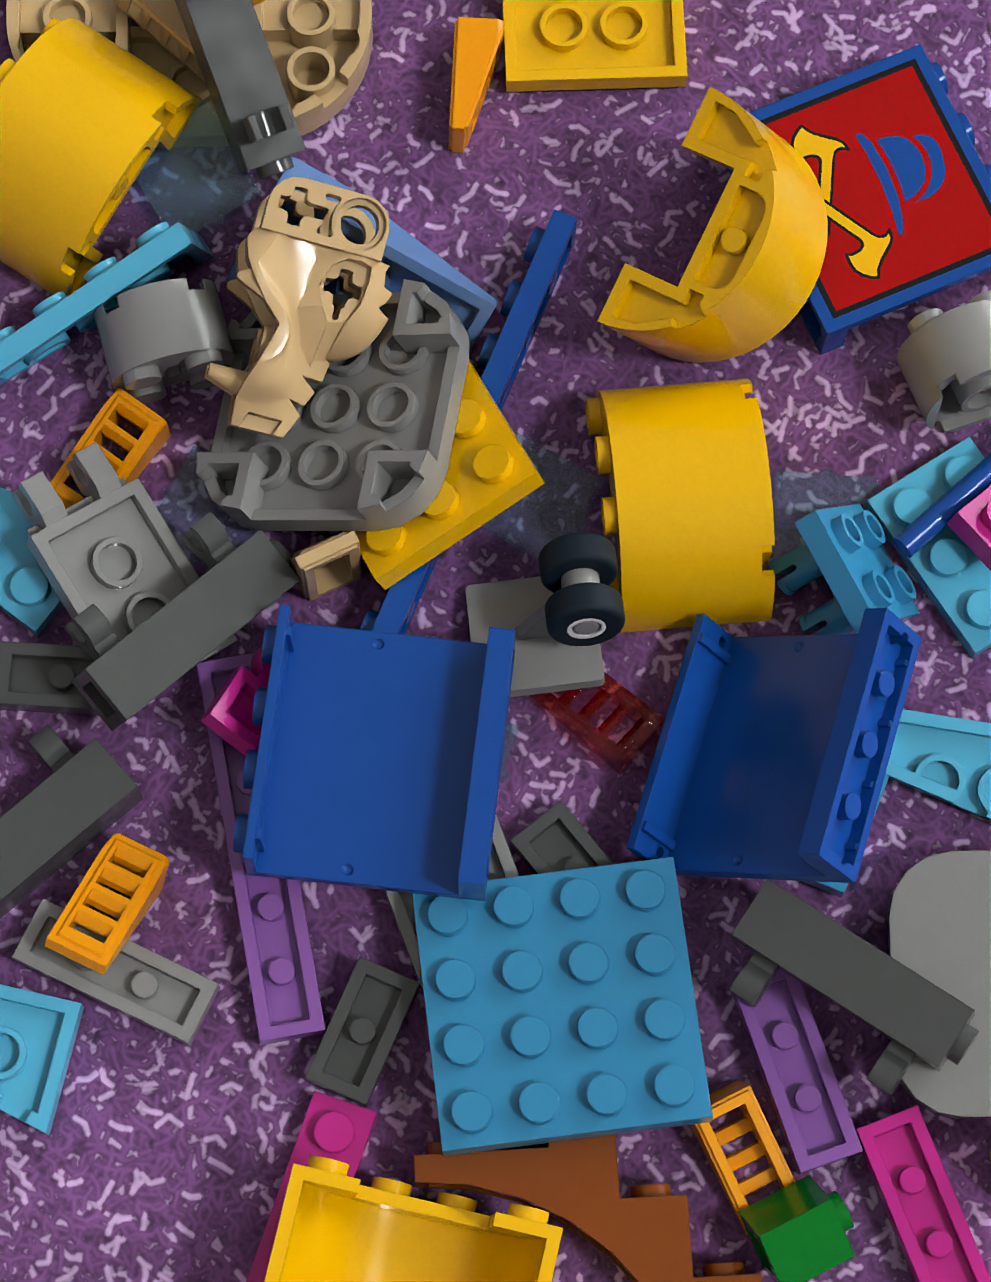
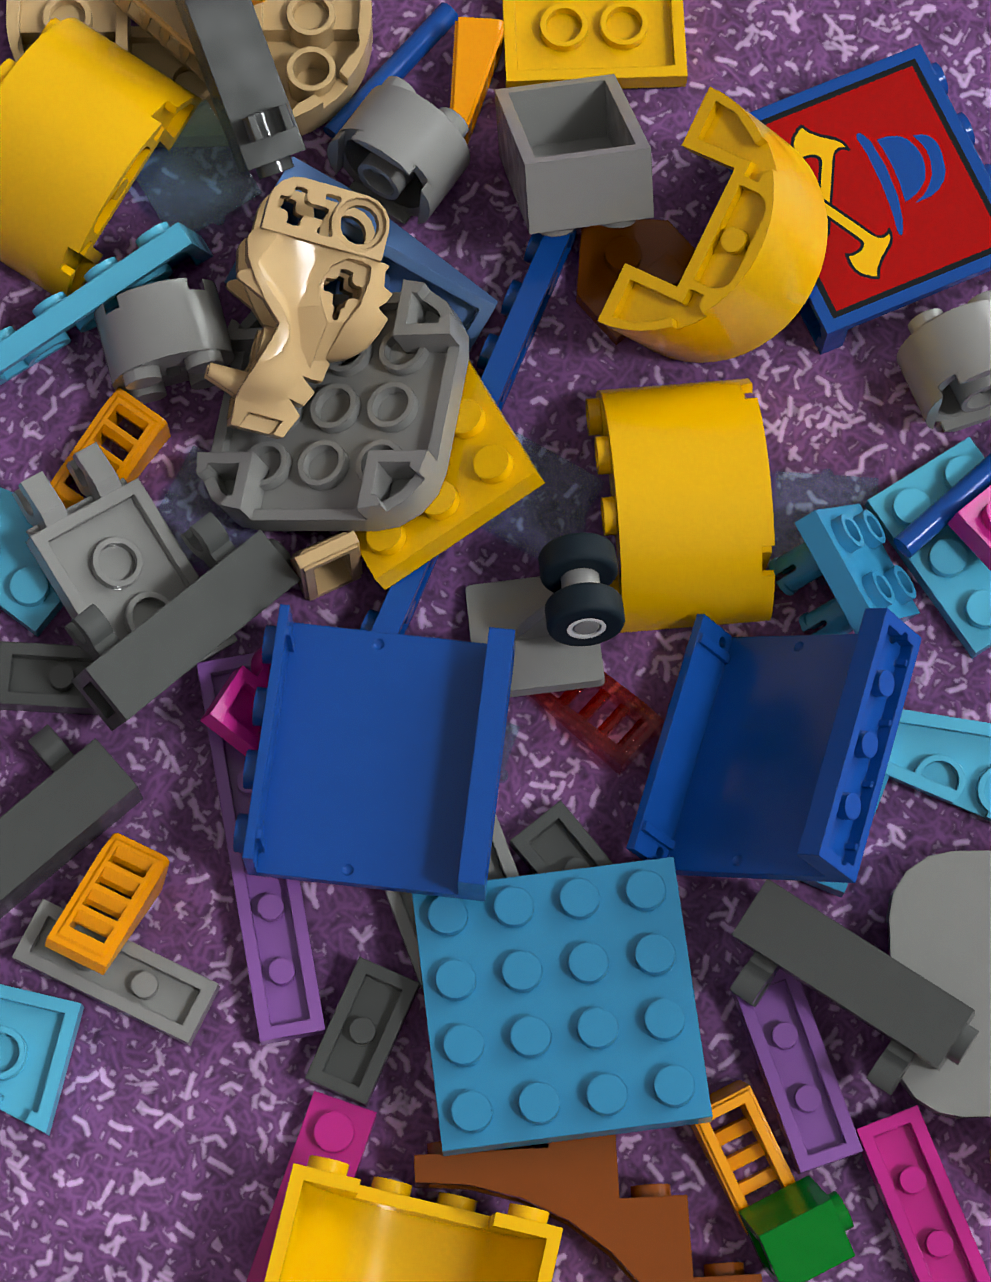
none -> blue bar [323,2,459,139]
none -> light grey brick [327,76,470,224]
none -> light grey piece [494,74,654,237]
none -> dark orange plate [576,219,695,345]

